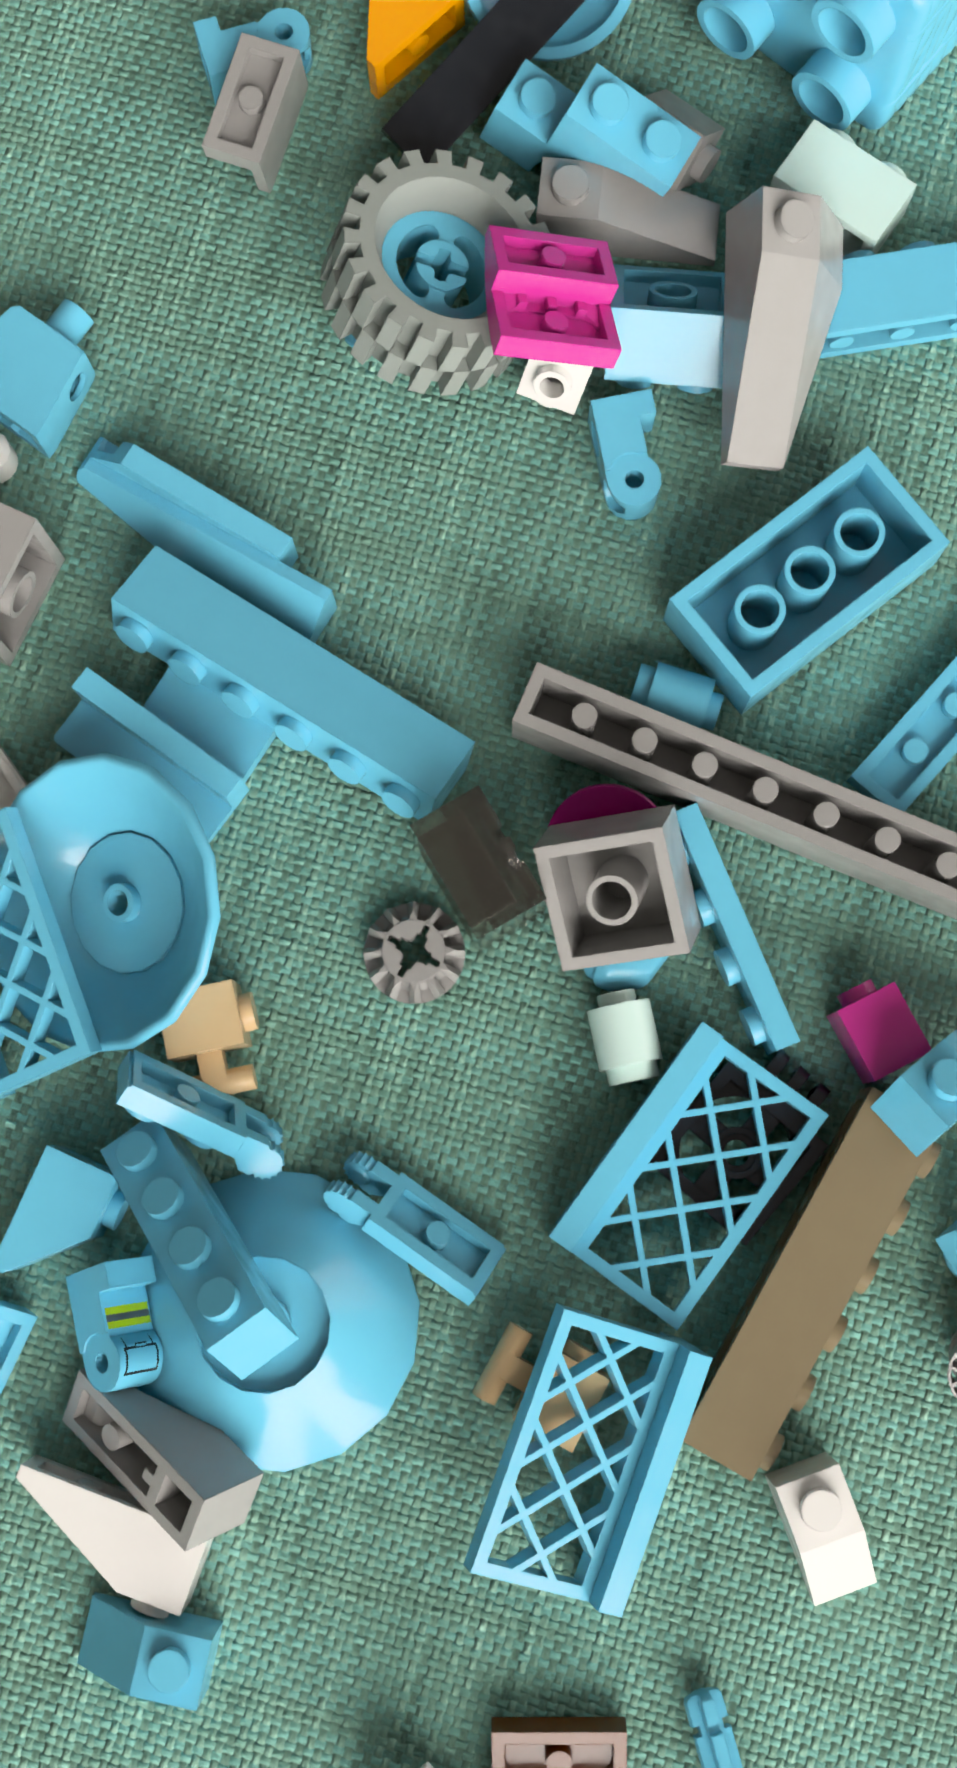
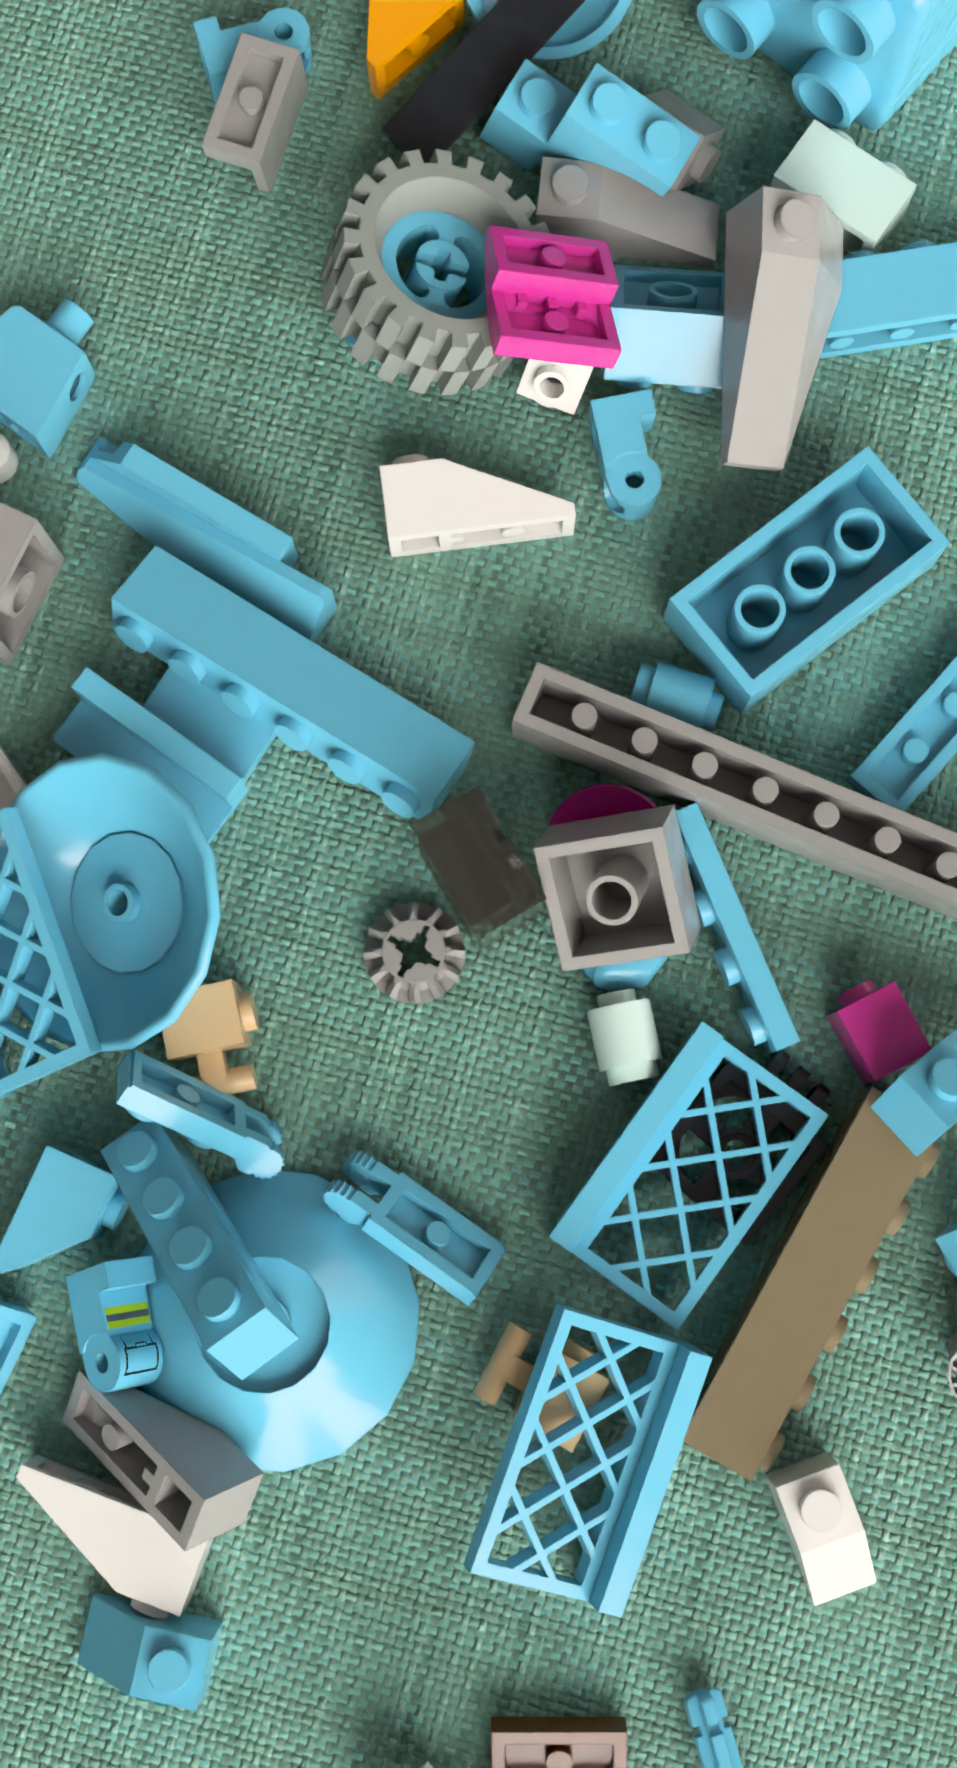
none -> white slope [379,454,576,558]

